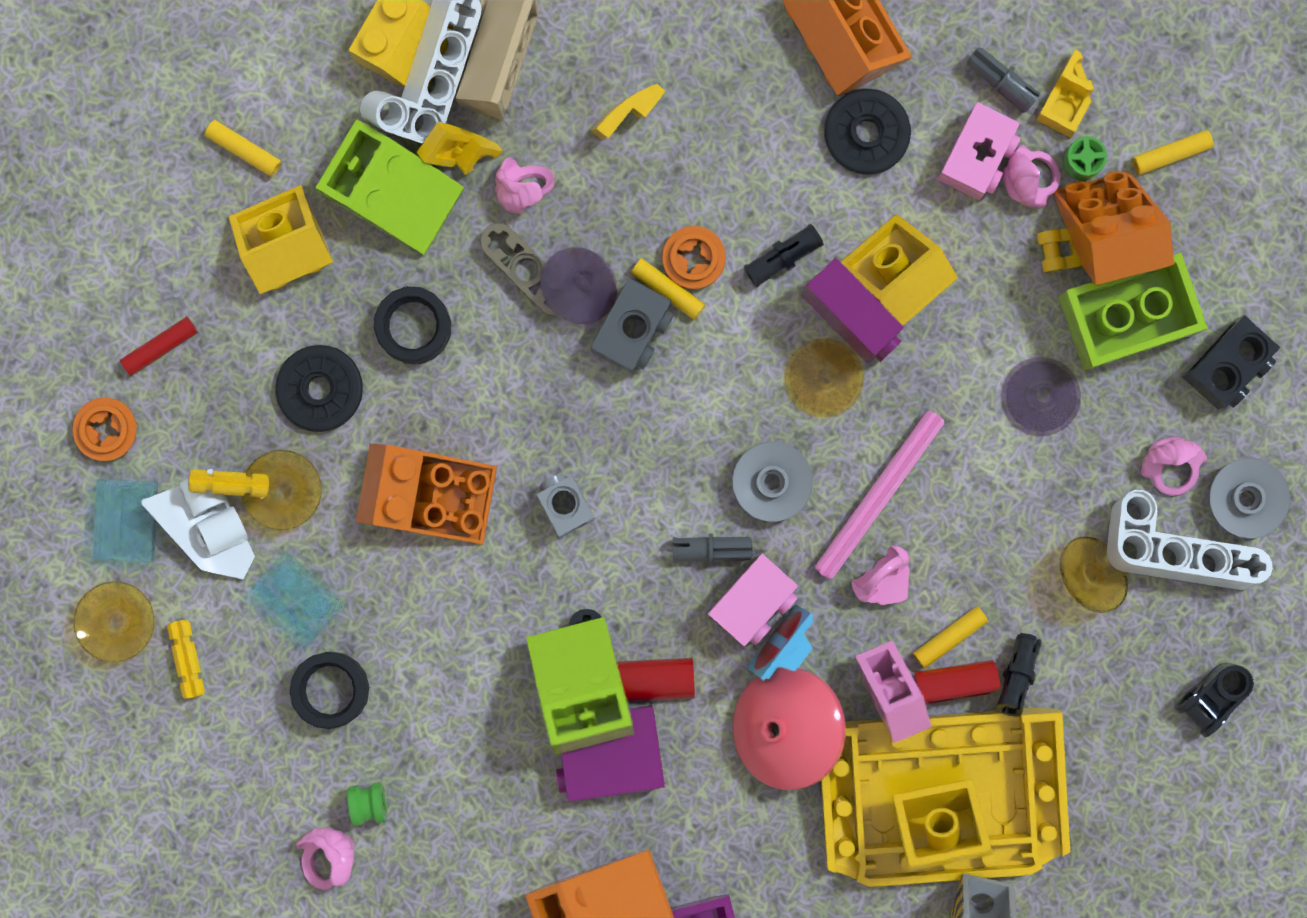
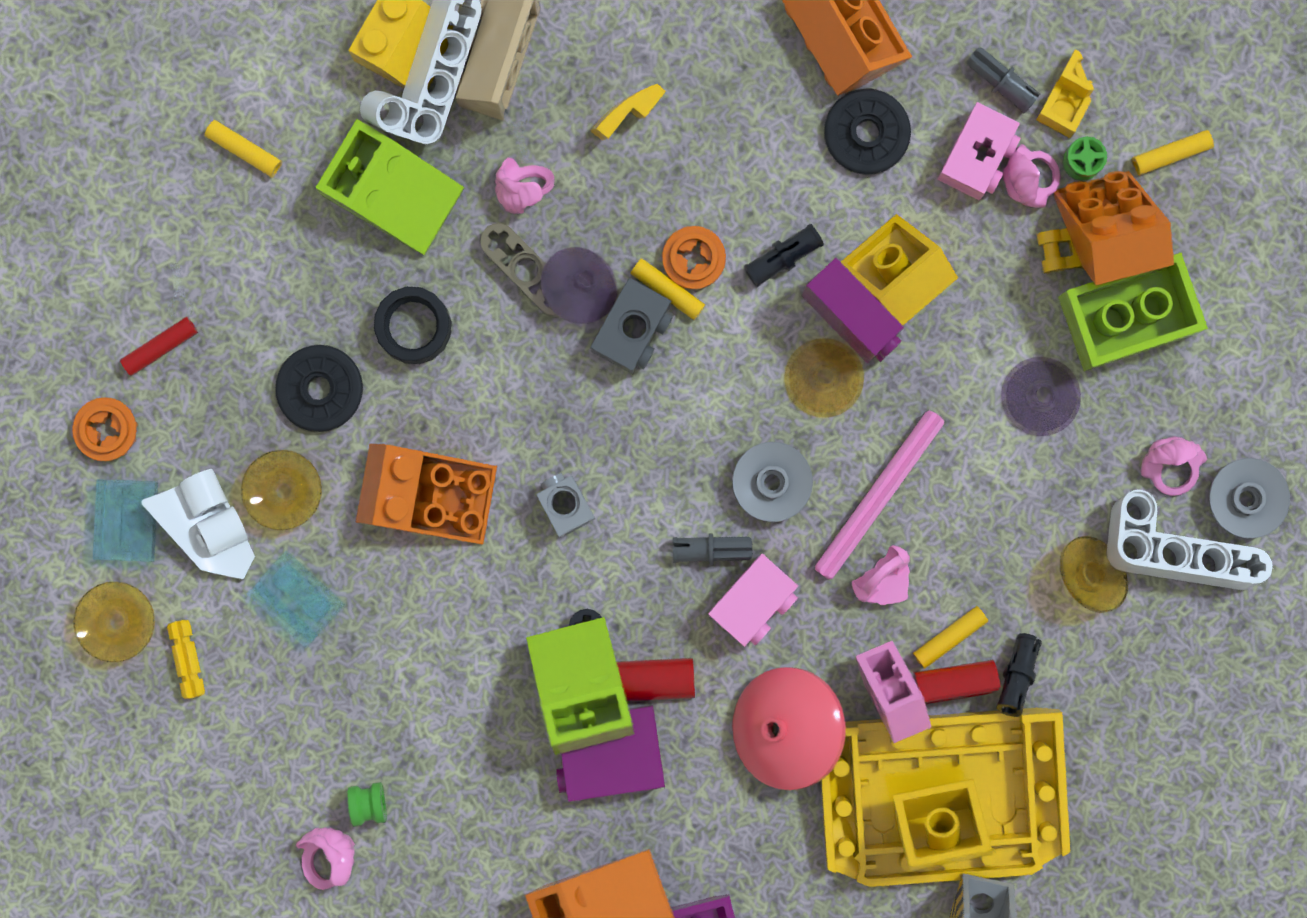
yellow axle [188,469,269,497] -> none
yellow slope [229,185,333,294] -> none
black tyre [289,652,370,729] -> none
yellow slope [416,122,503,175] -> none
medium azure piece [746,604,814,681] -> none
black piece [1175,663,1254,738] -> none
black brick [1182,315,1281,410] -> none

